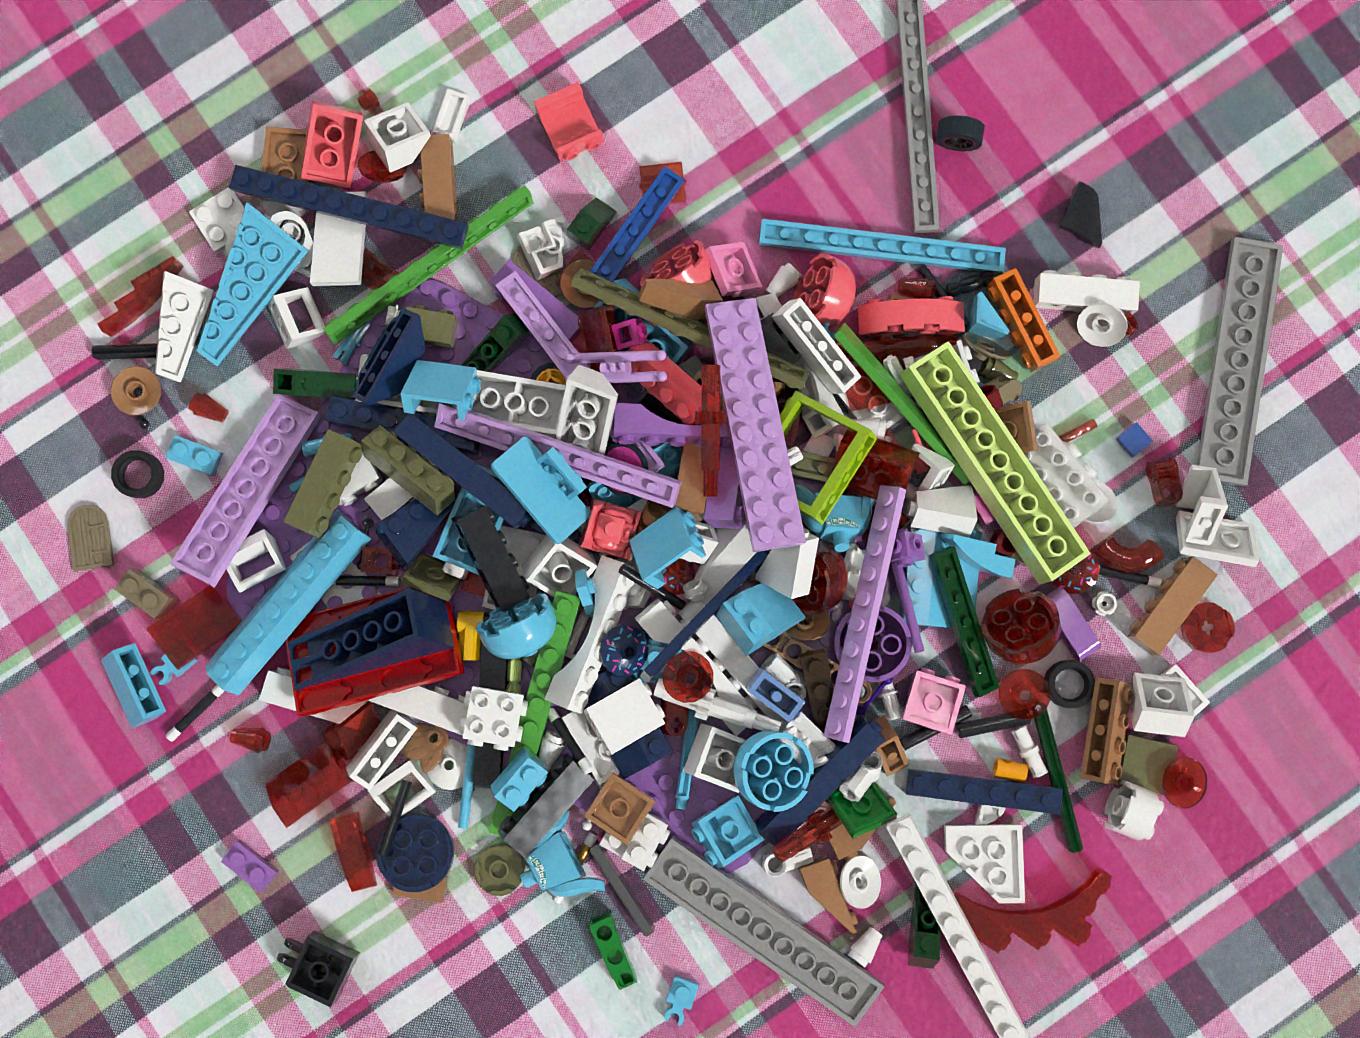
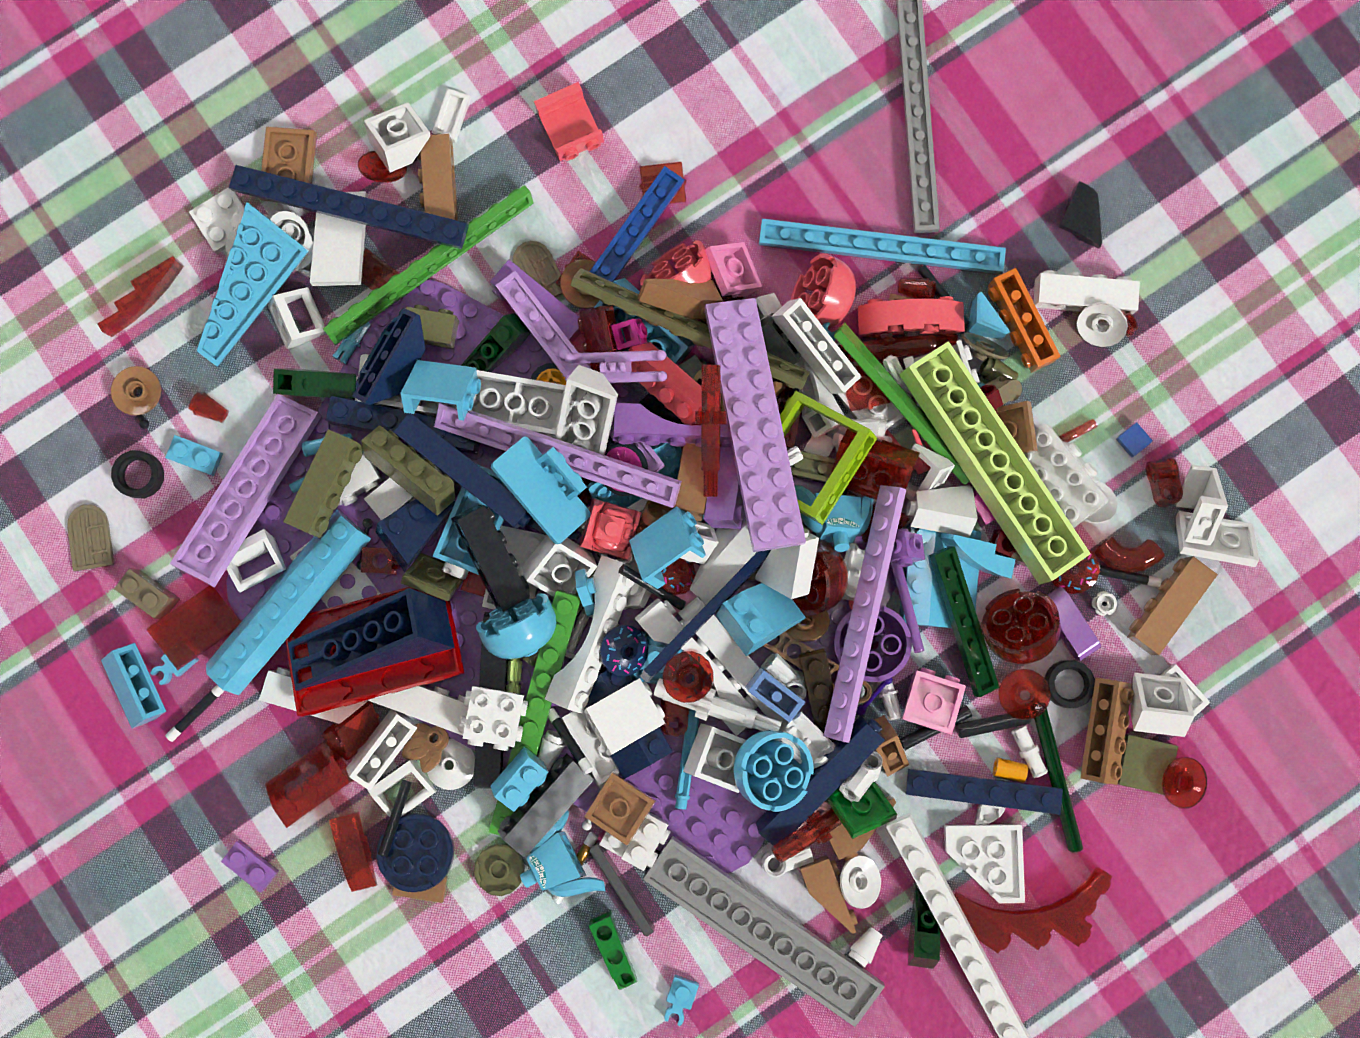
black axle [92,343,157,360] -> none
white wing [155,271,214,382] -> none
clear red cone [230,728,271,753] -> none
black hinge [277,931,360,1008] -> none
coral slope [301,100,363,188] -> none
black bar [333,575,400,586] -> none
clear red plate [357,88,380,113] -> none
white plate [385,304,401,325] -> none
yellow piece [457,610,485,661] -> none
medium azure bar [458,744,476,829] -> none
white slope [517,216,565,281] -> none
dark green slope [567,197,617,251] -> none
white plate [683,579,707,602] -> none
medium azure plate [691,795,764,868] -> none
white cone [766,263,802,298] -> none
black wheel [936,115,985,152] -> none
black axle [946,271,994,297] -> none
white brick [1104,780,1164,840] -> none
clear red plate [1181,602,1235,653] -> none
light grey plate [1197,237,1284,486] -> none

